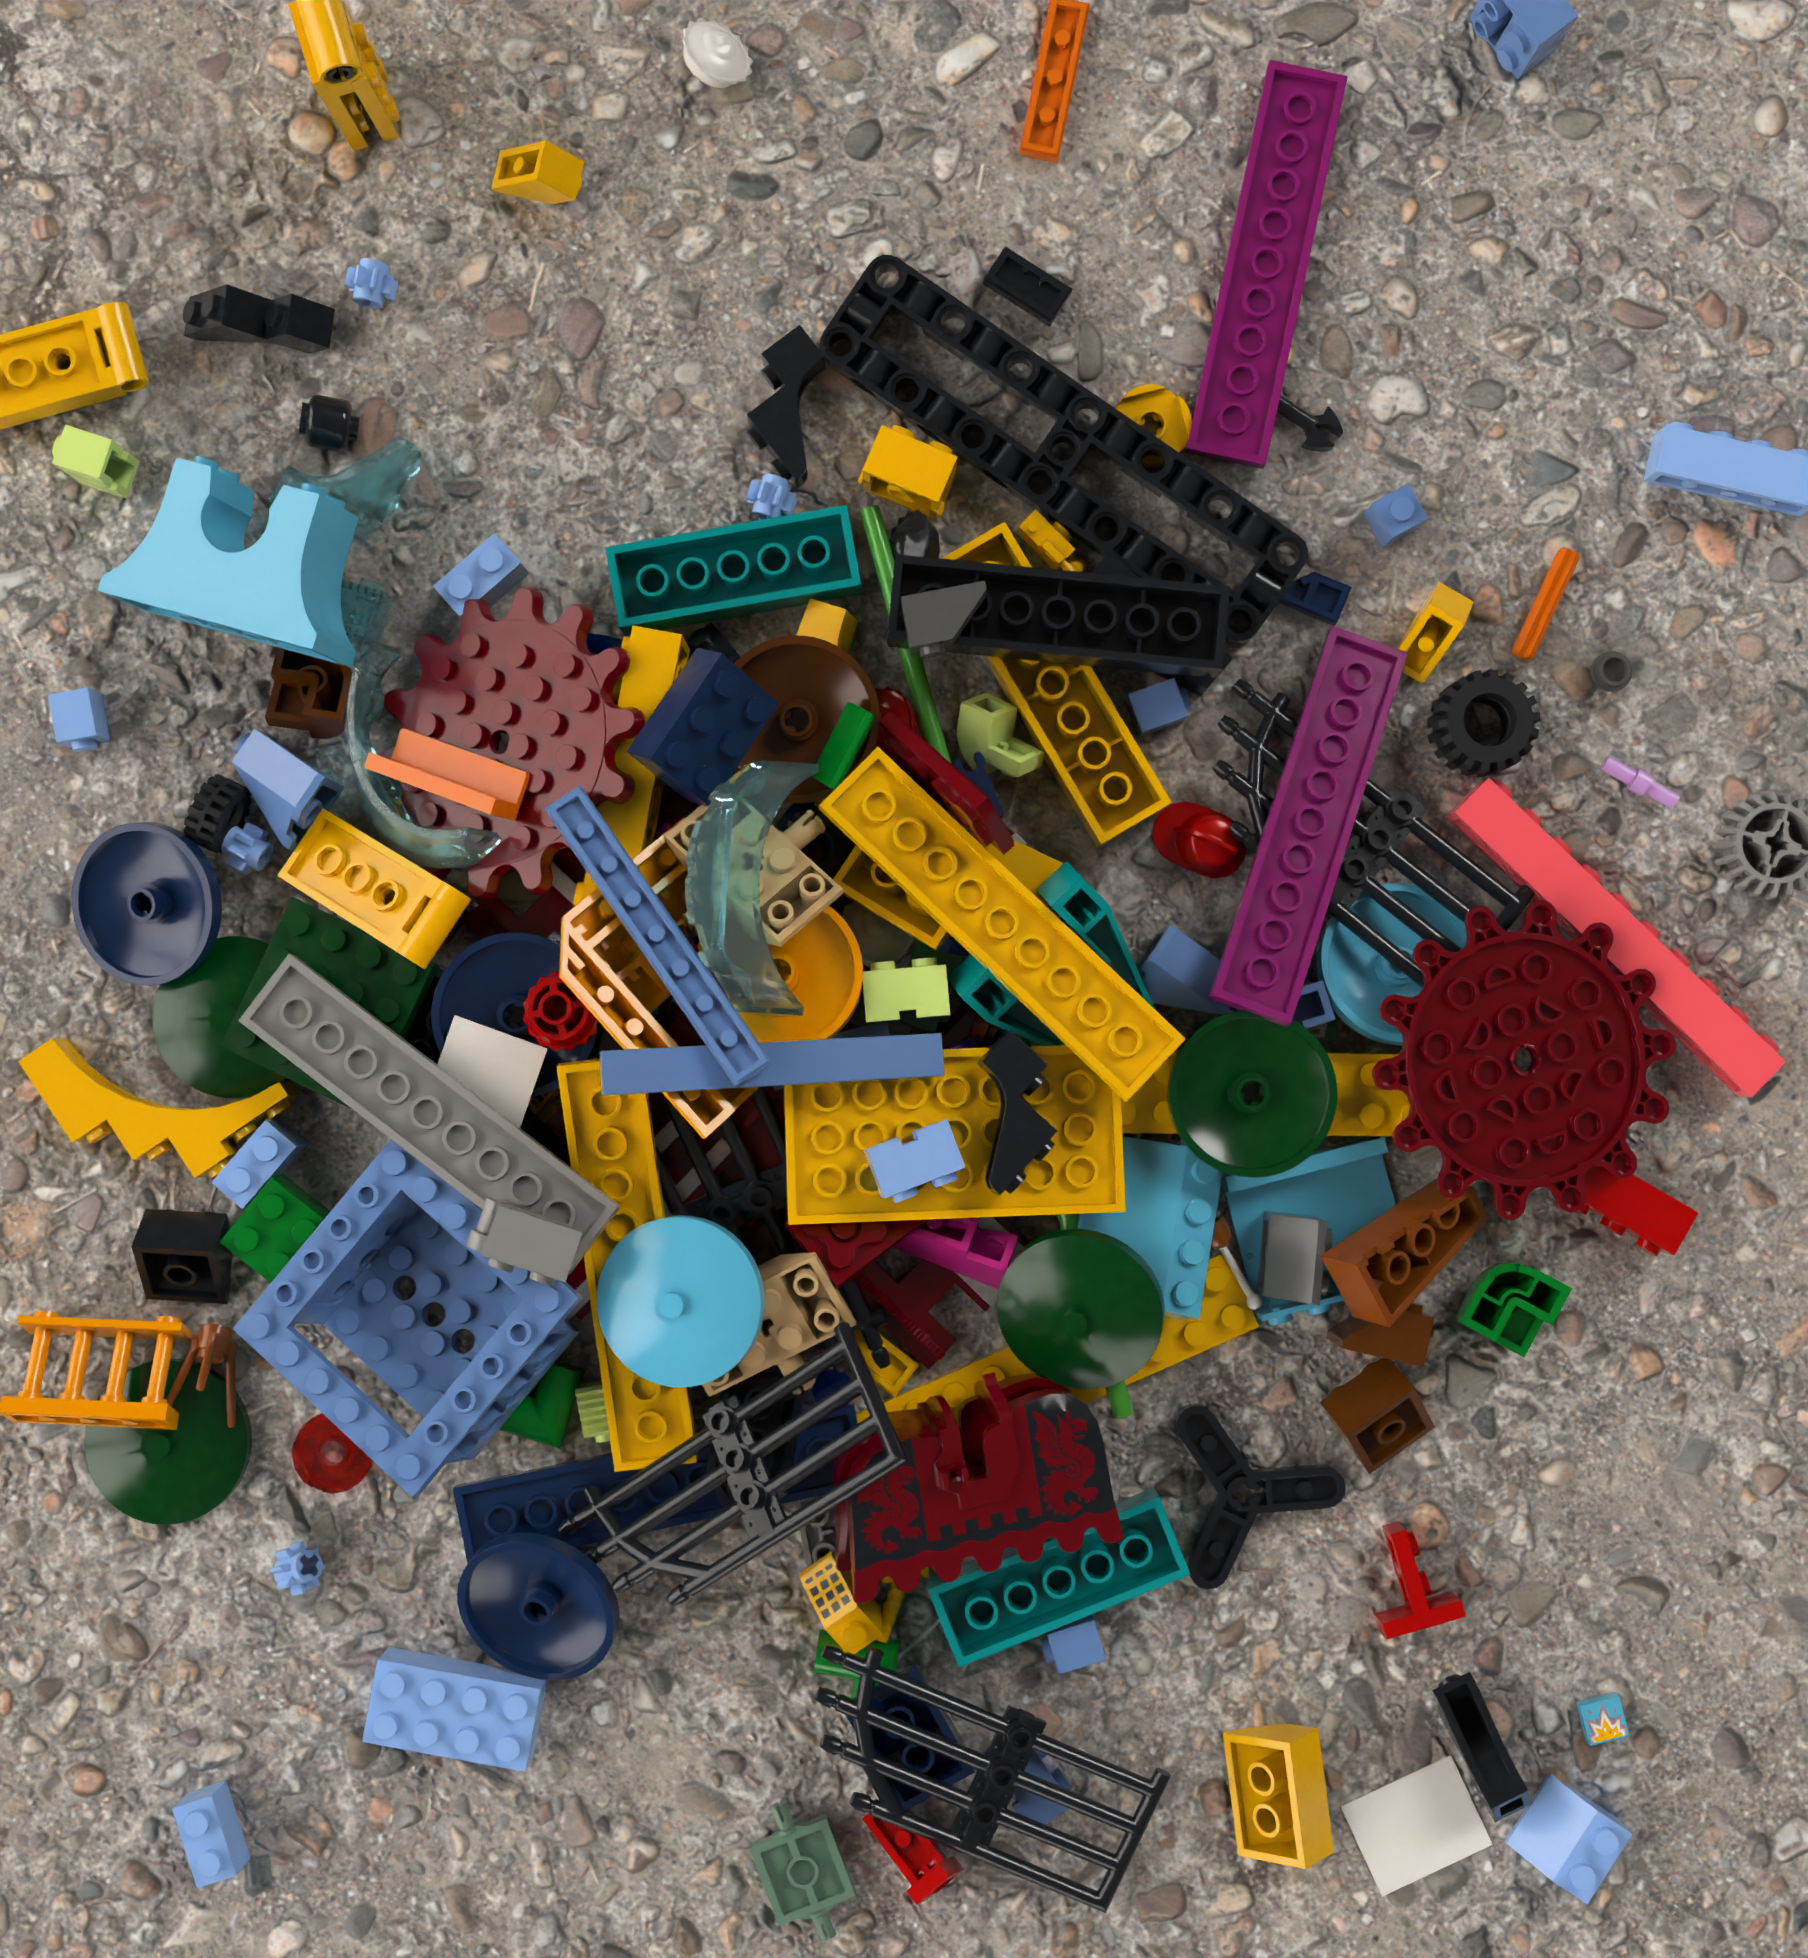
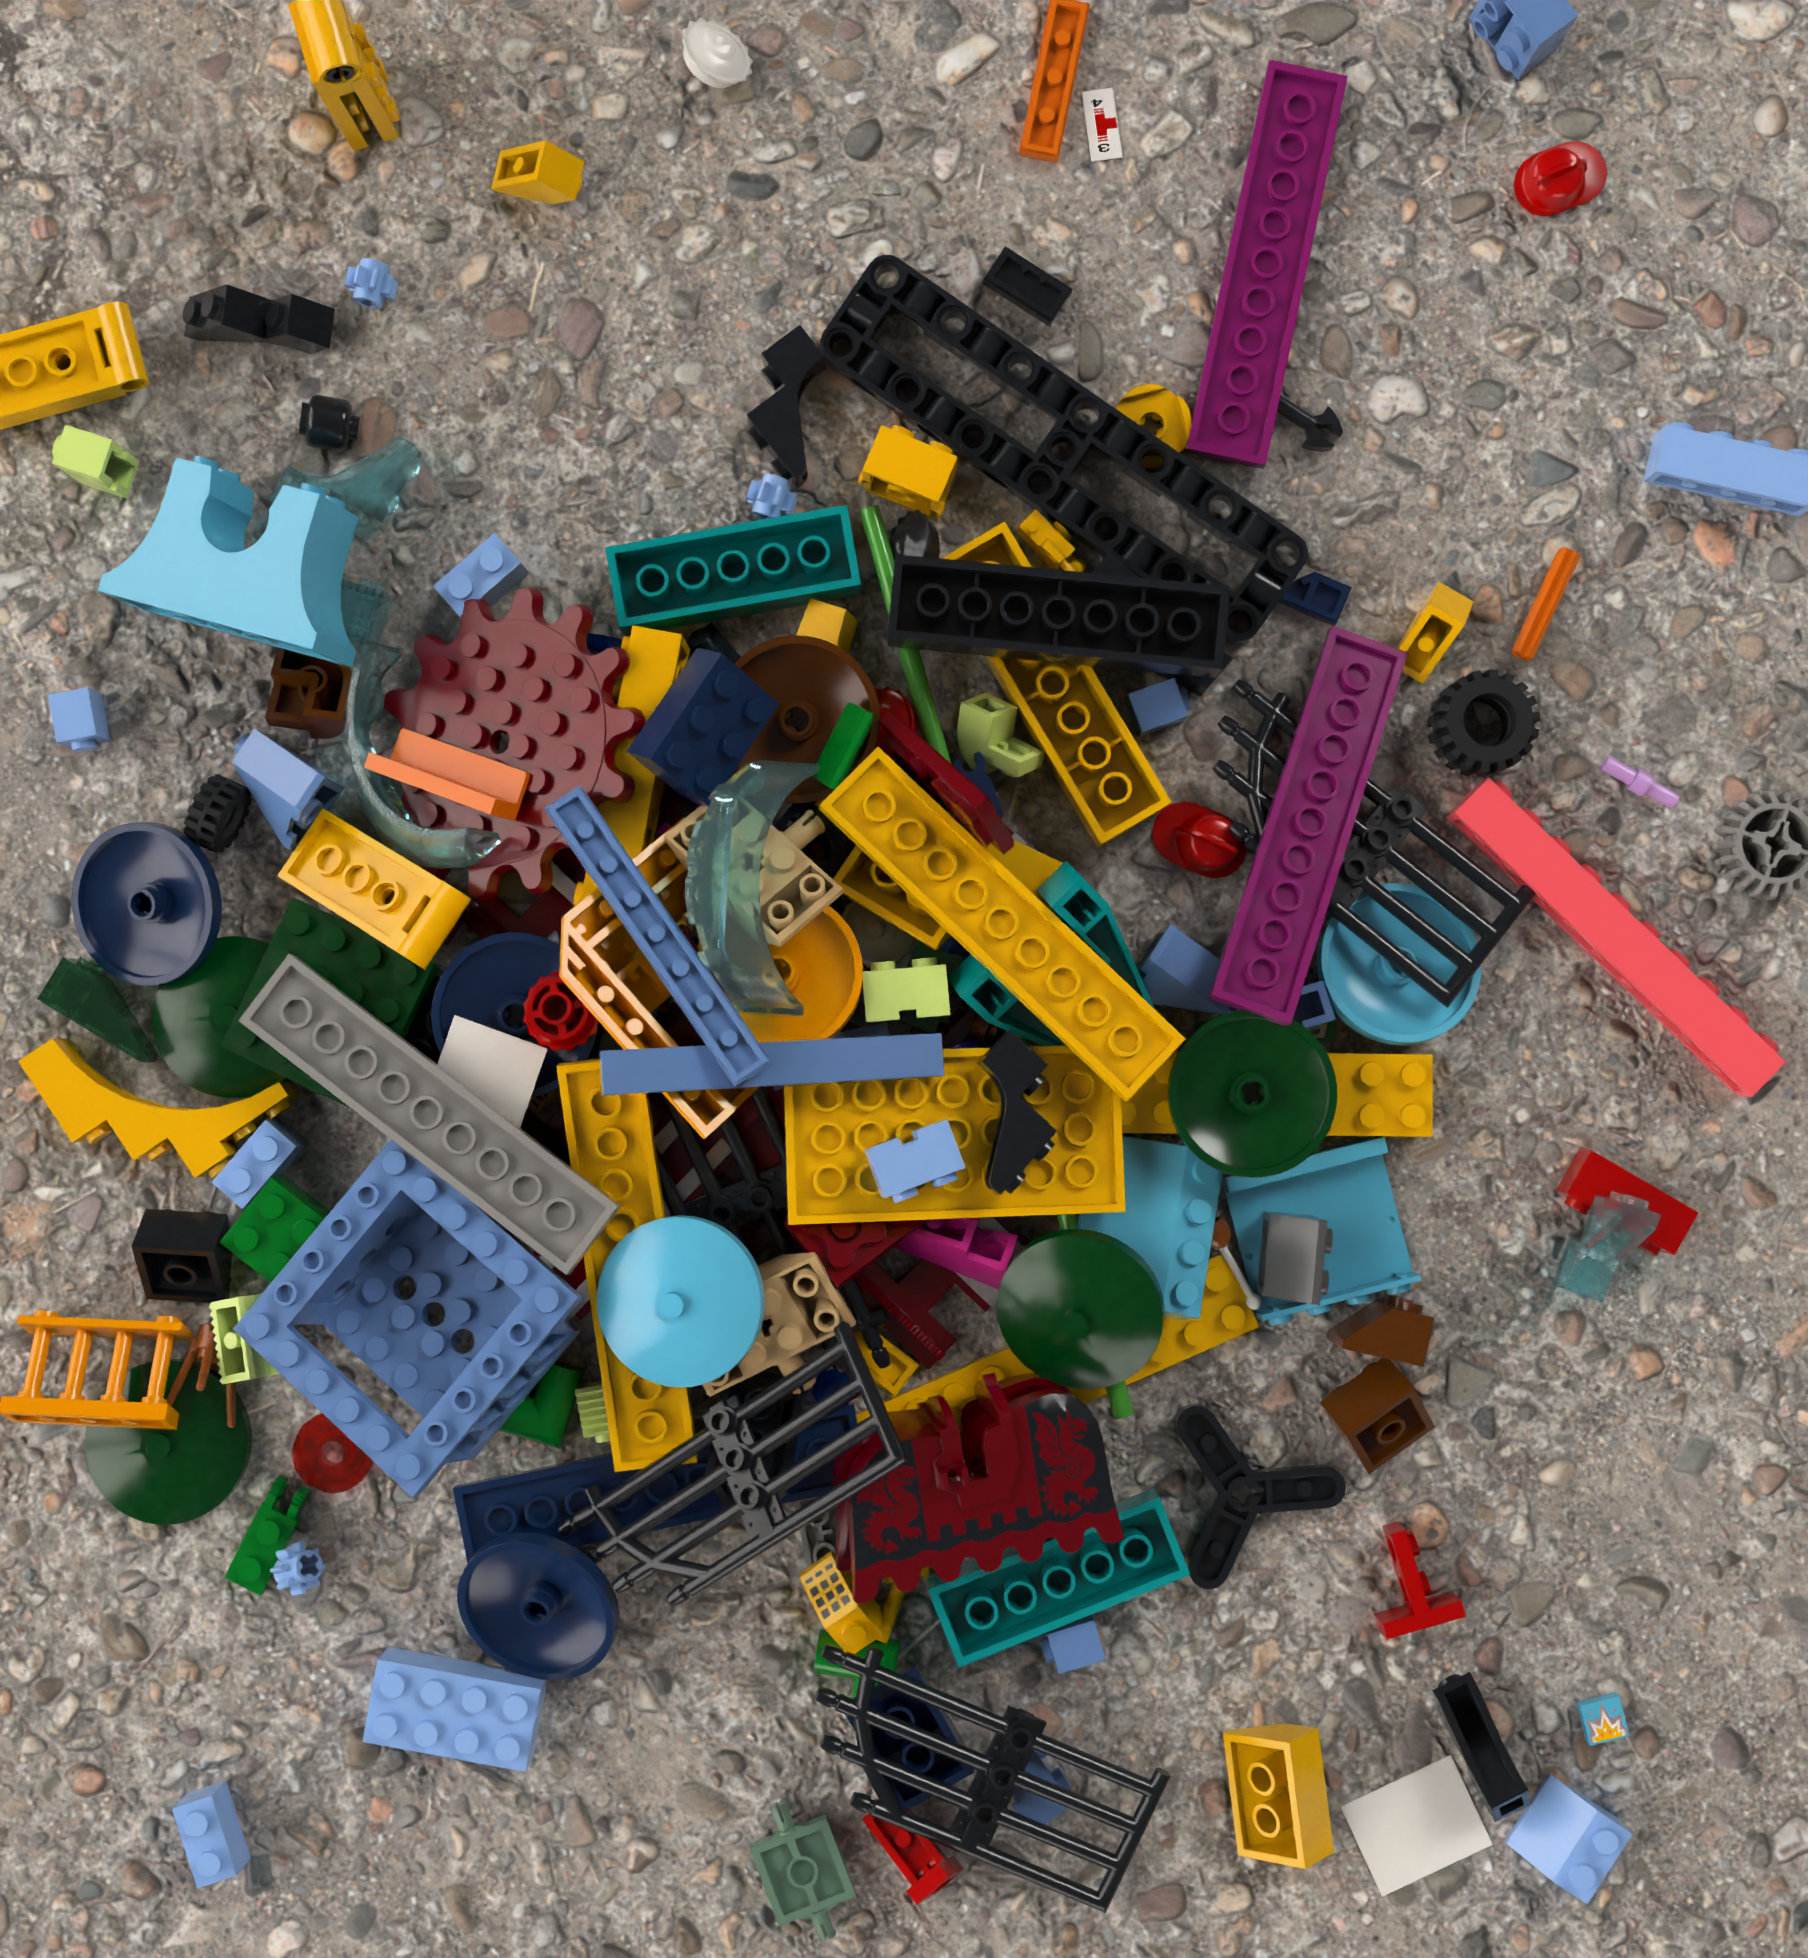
light blue gear [221,822,274,875] -> none
light grey hinge [466,1197,583,1286] -> none
dark grey slope [901,581,987,658] -> none
dark orange wedge [1320,1179,1488,1327] -> none
medium blue brick [1364,483,1428,549] -> none
dark red plate [1372,900,1676,1220] -> none
green brick [1453,1262,1572,1357] -> none
dark grey plate [1590,651,1632,692] -> none
none -> clear green slope [37,955,159,1062]
none -> yellowish green brick [209,1294,280,1384]
none -> green hinge [224,1475,311,1596]
none -> white sticker [1082,88,1123,162]
none -> red piece [1513,141,1608,217]
none -> clear light blue arch [1552,1191,1661,1302]

